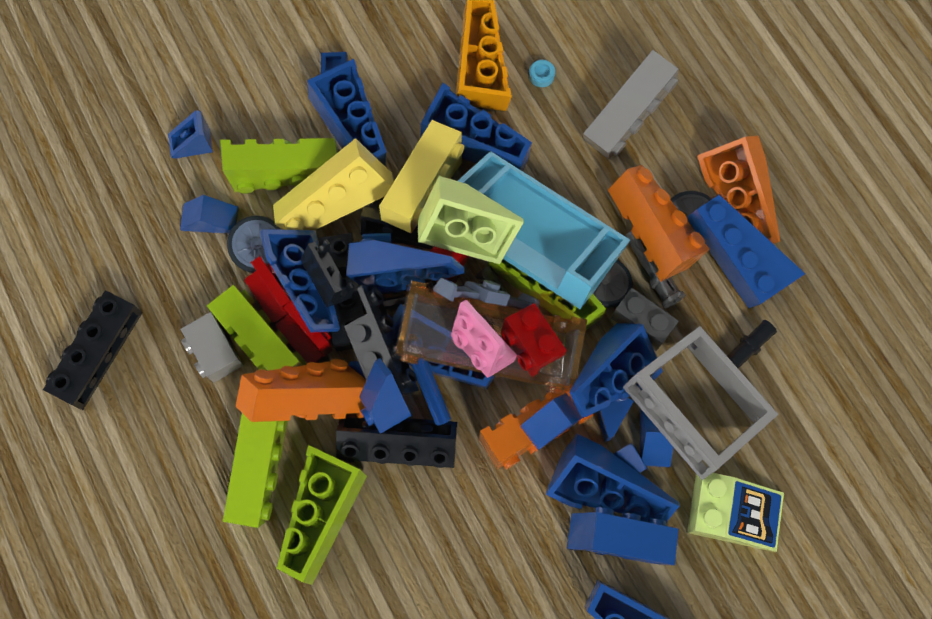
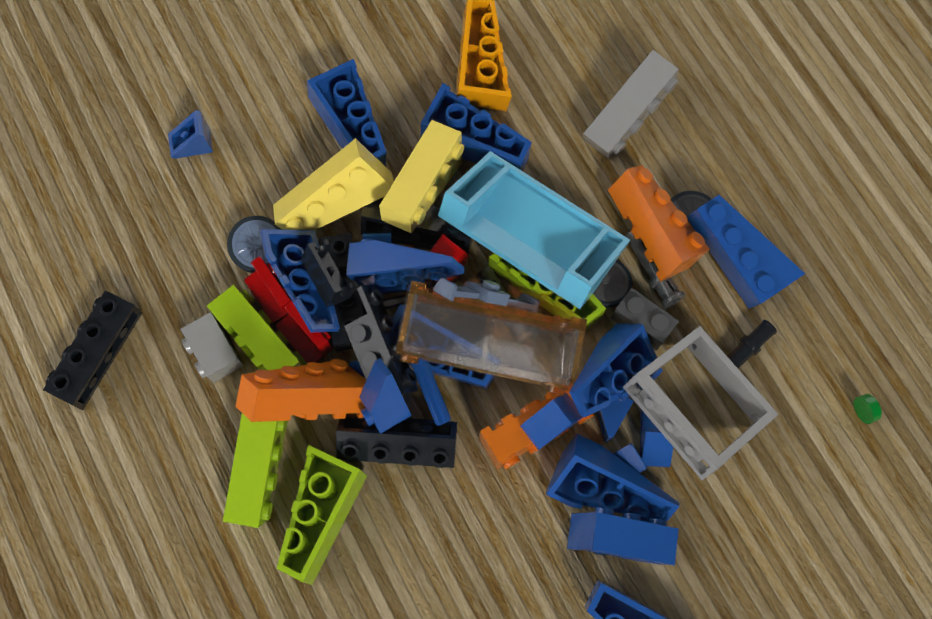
blue slope [180,195,238,233] -> none
lime wedge [220,138,338,194] -> none
blue tile [321,52,348,74] -> none
yellowish green slope [418,176,524,264] -> none
bright pink bracket [451,300,517,378] -> none
red bracket [501,303,567,377] -> none
medium azure tile [529,60,555,87] -> none
slope [687,473,784,552] -> none
orange wedge [697,136,781,244] -> none
none -> green tile [853,394,882,424]

